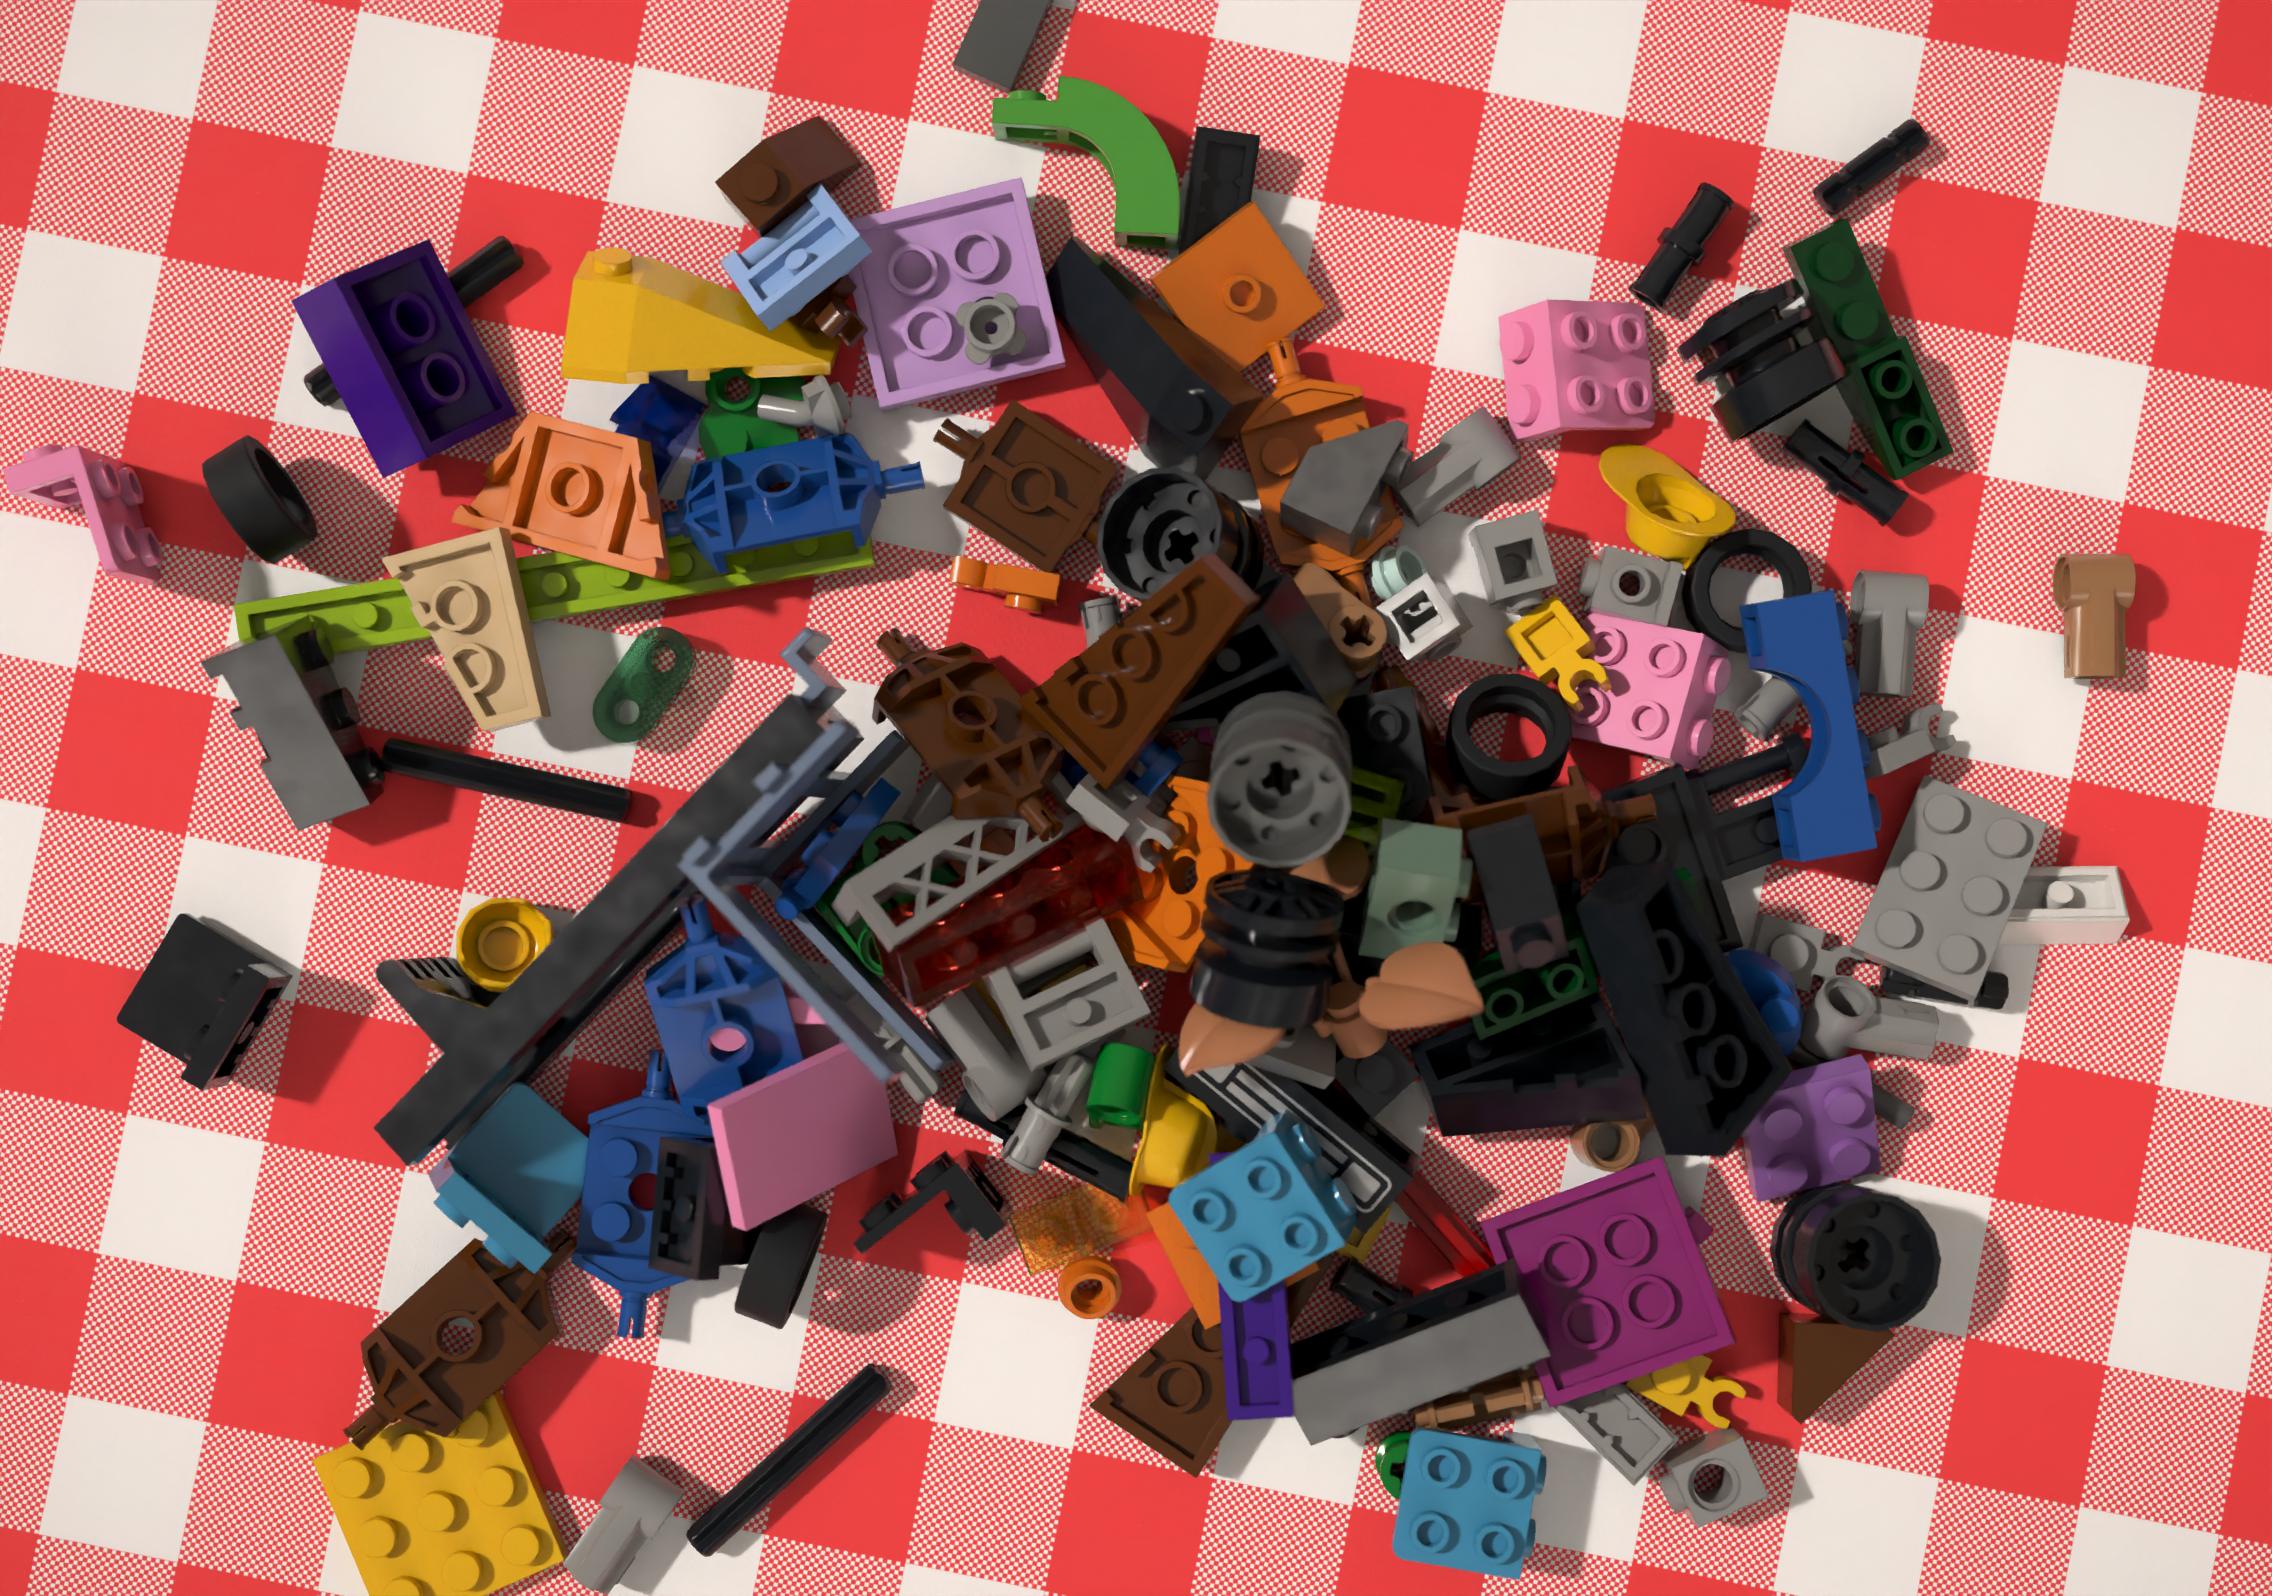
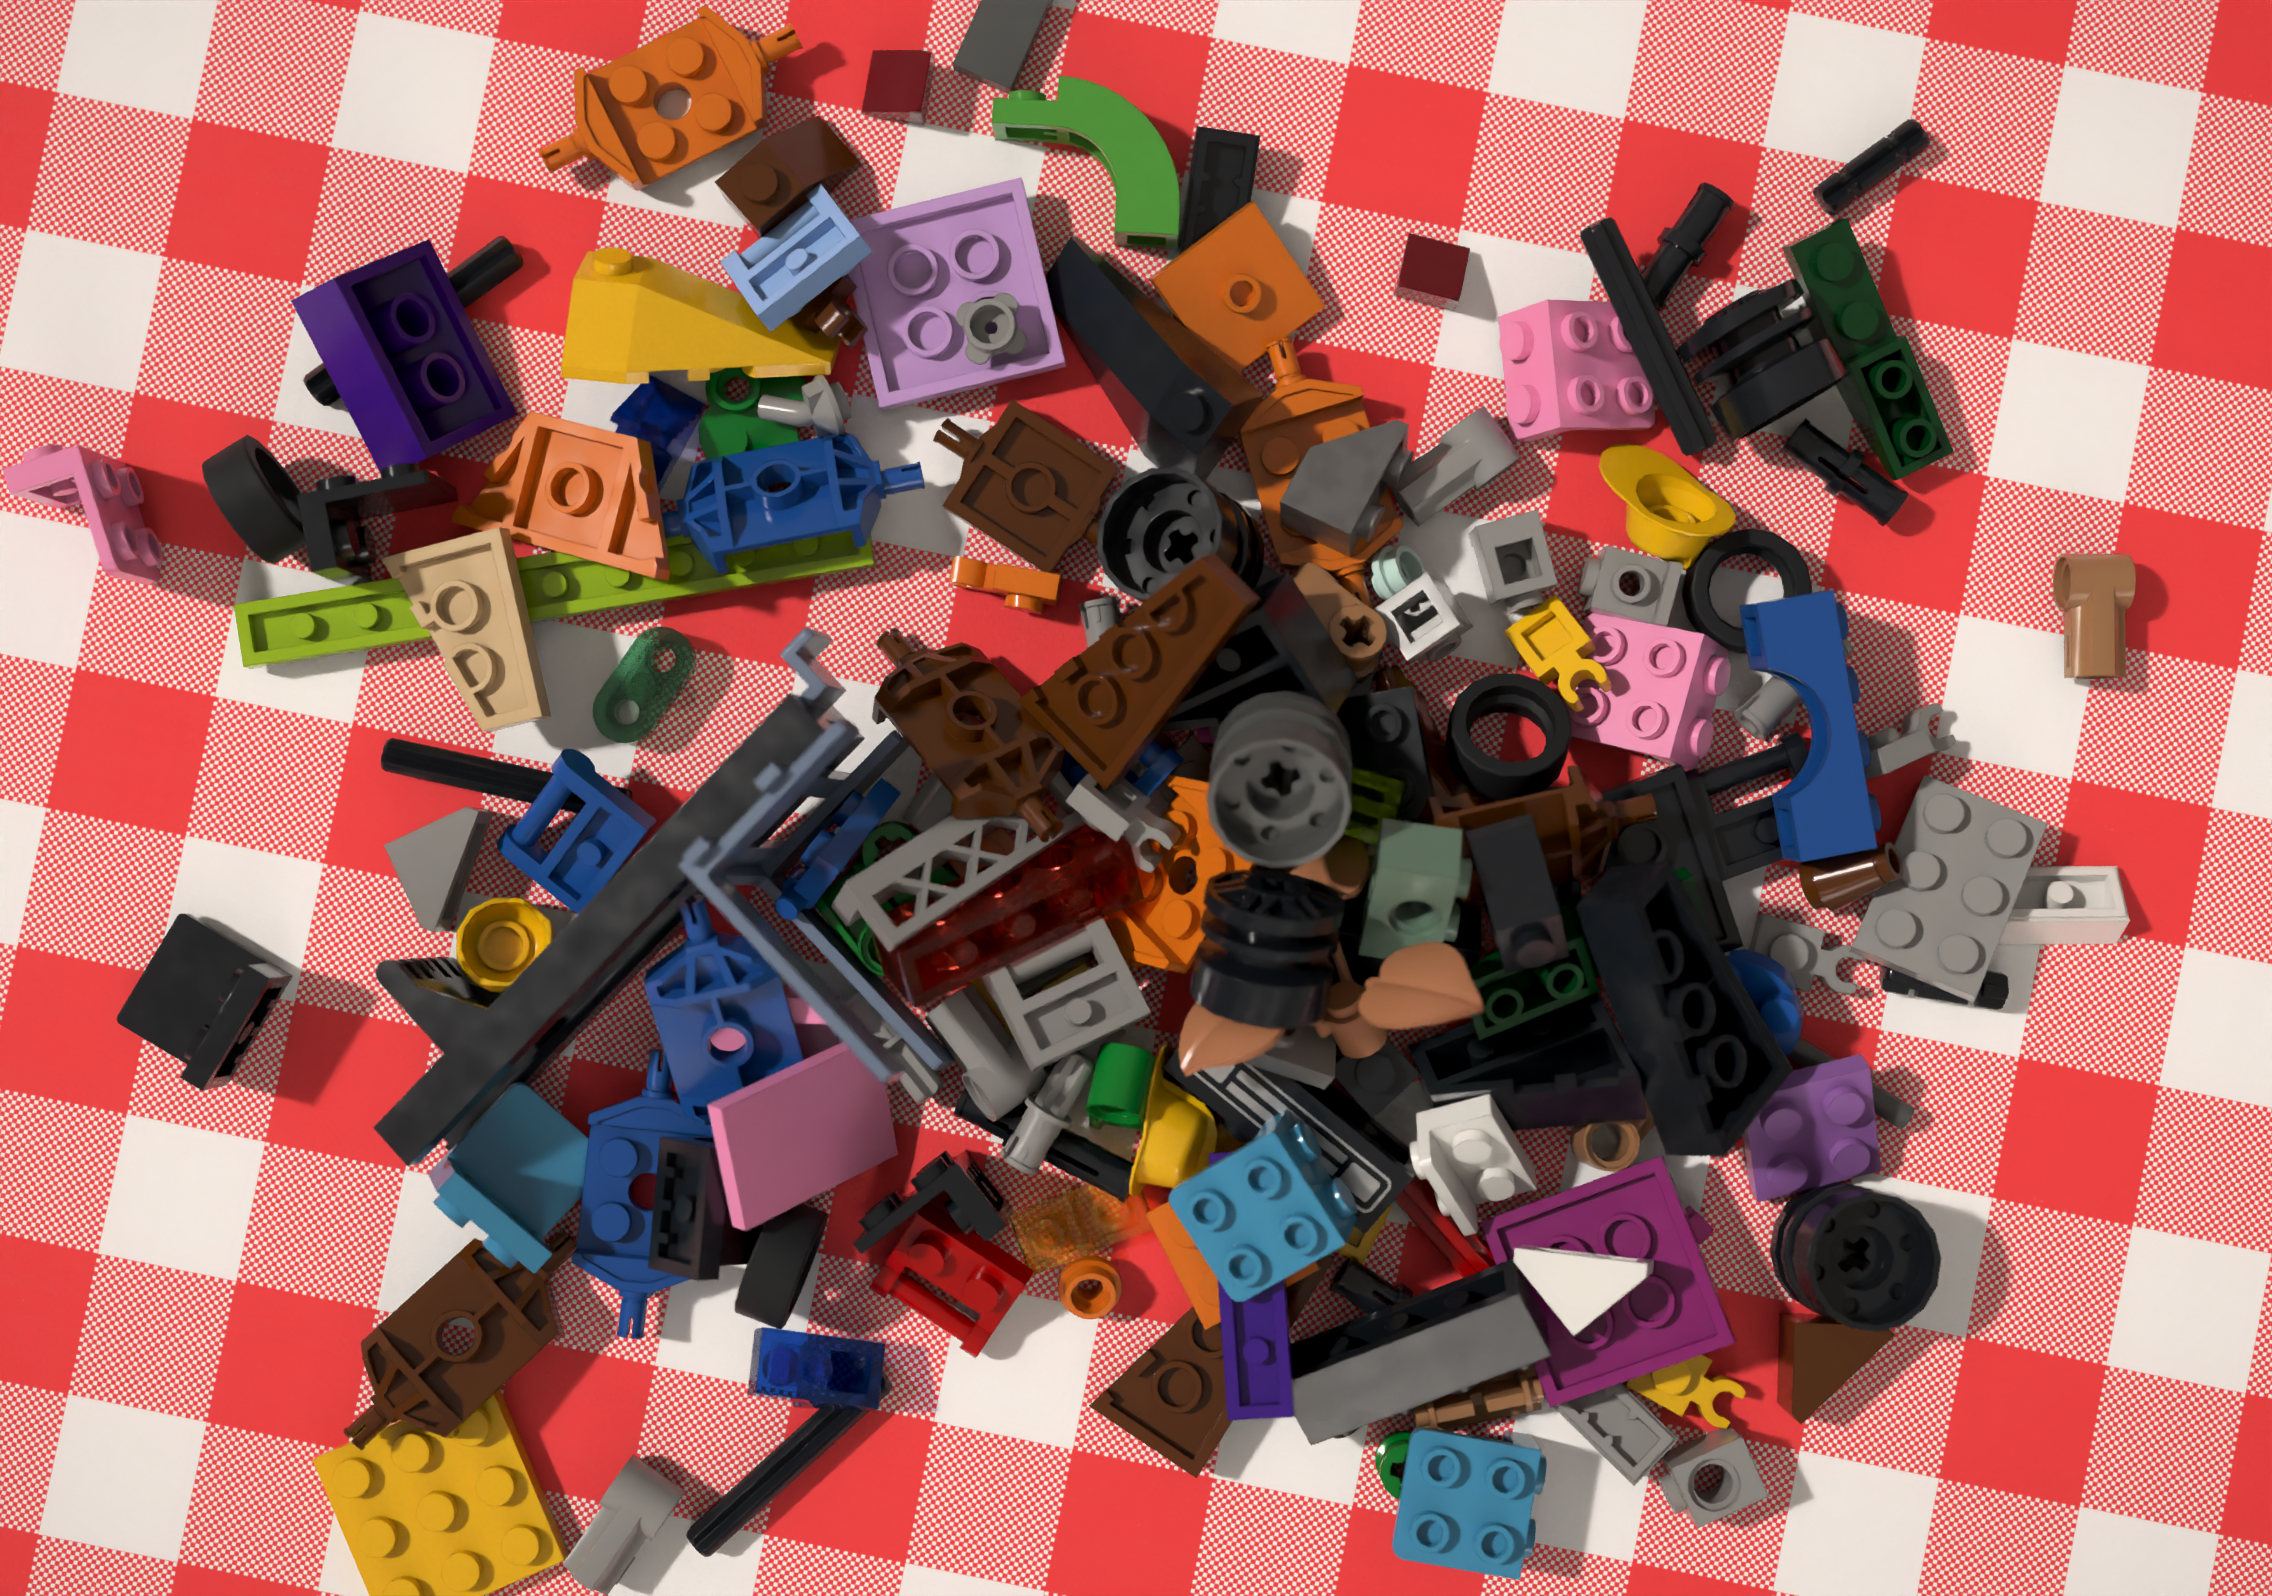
wedge [200,615,385,831] -> none
light grey piece [1799,975,1939,1060] -> none
light grey piece [1850,569,1929,698] -> none
none -> black bracket [297,463,458,586]
none -> light grey slope [384,807,494,932]
none -> blue plate [497,748,657,914]
none -> orange plate [538,5,803,191]
none -> clear blue slope [747,1327,885,1410]
none -> dark red slope [862,50,935,125]
none -> red plate [869,1202,1034,1358]
none -> dark red slope [1393,233,1470,311]
none -> white bracket [1410,1094,1537,1236]
none -> white slope [1513,1245,1654,1336]
none -> black axle [1580,217,1717,456]
none -> reddish brown cone [1799,842,1903,912]

